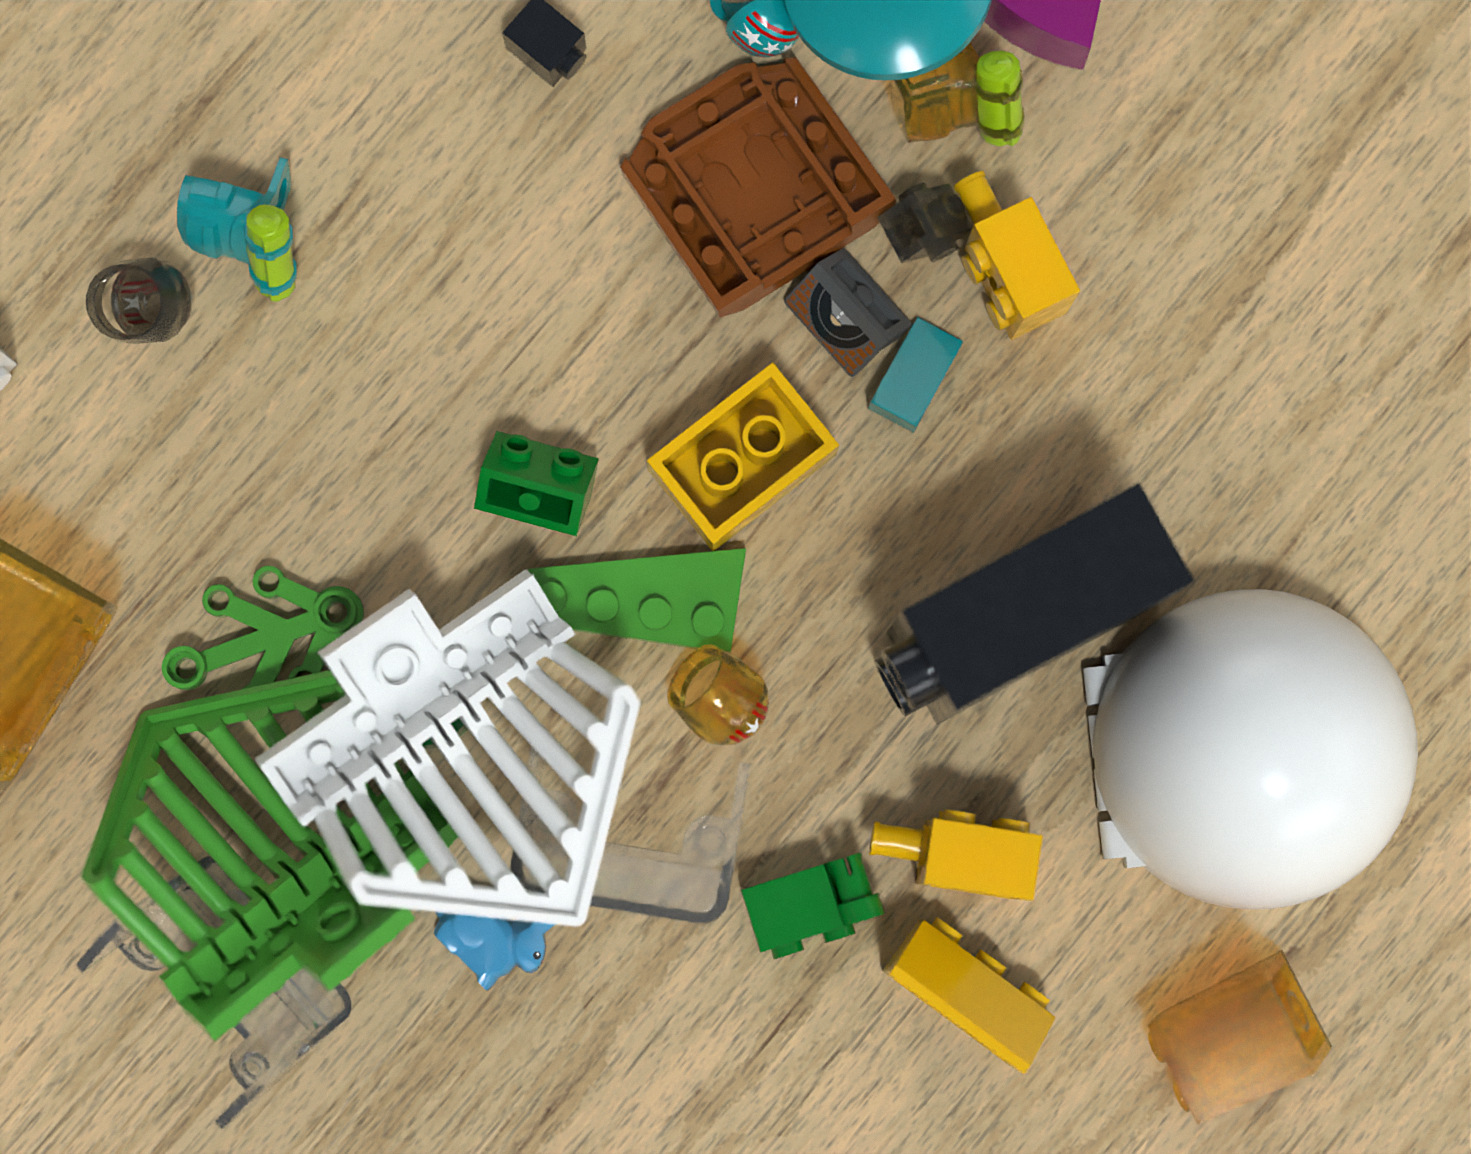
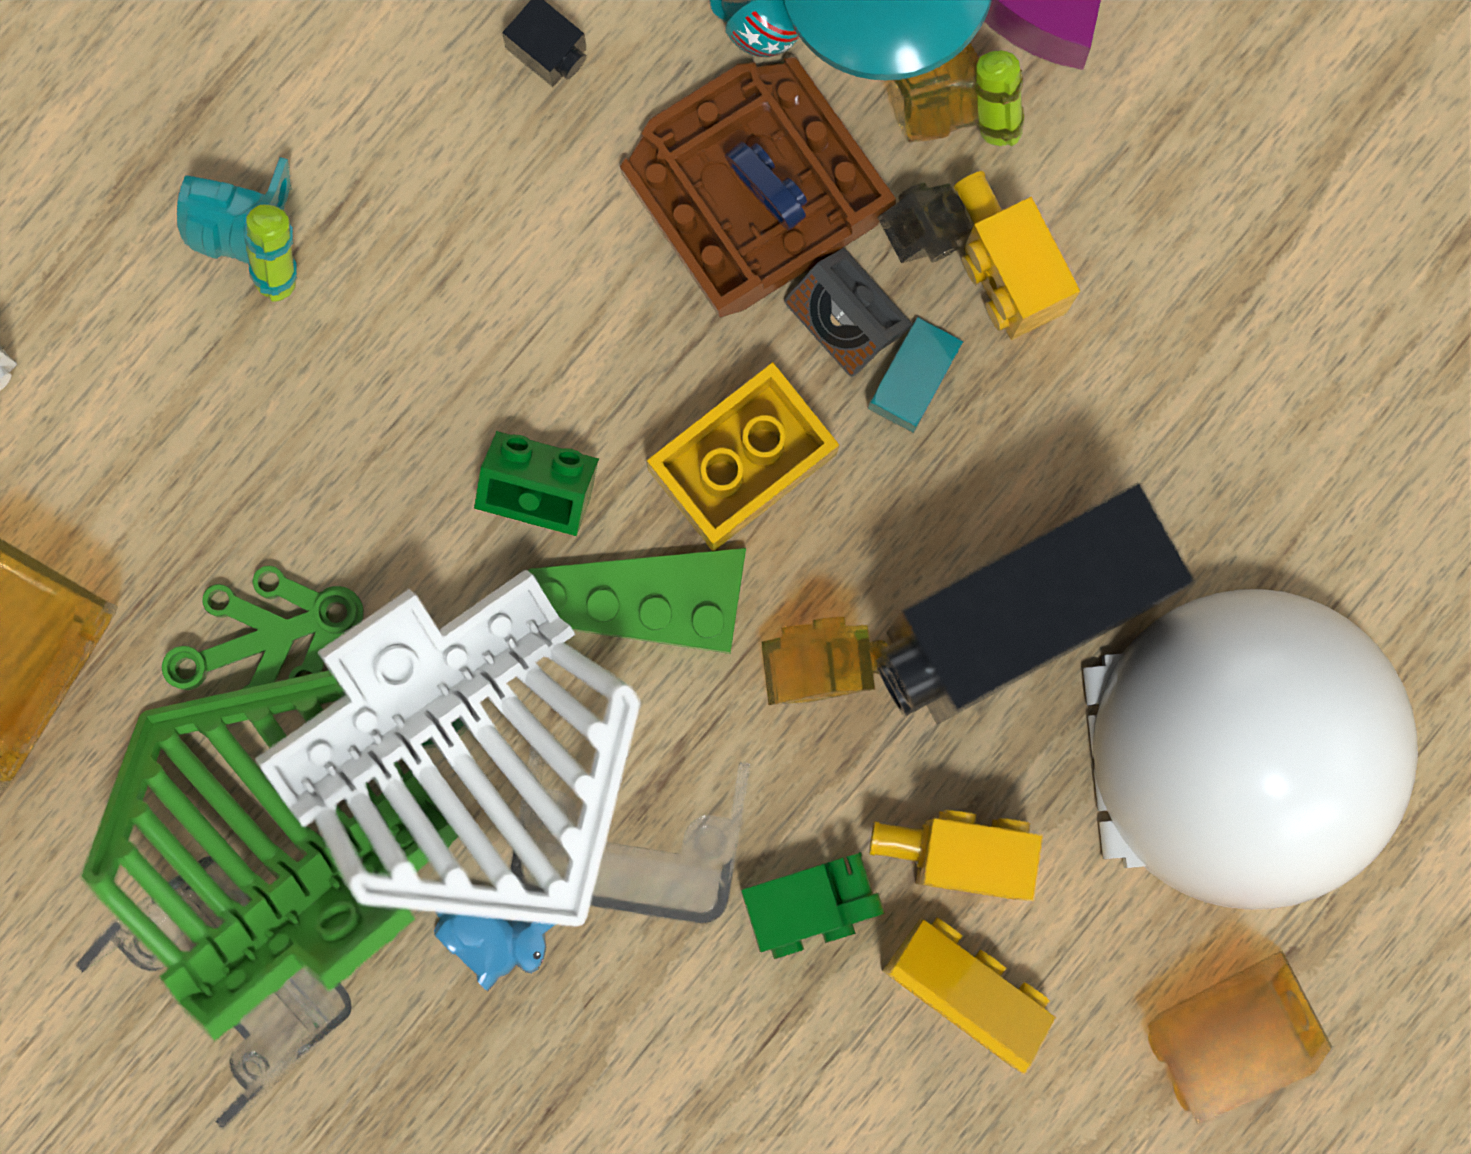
clear smoke helmet [86,257,193,344] -> none
clear yellow helmet [667,644,769,745] -> none
none -> dark blue plate [724,141,808,231]
none -> clear yellow brick [761,617,889,705]

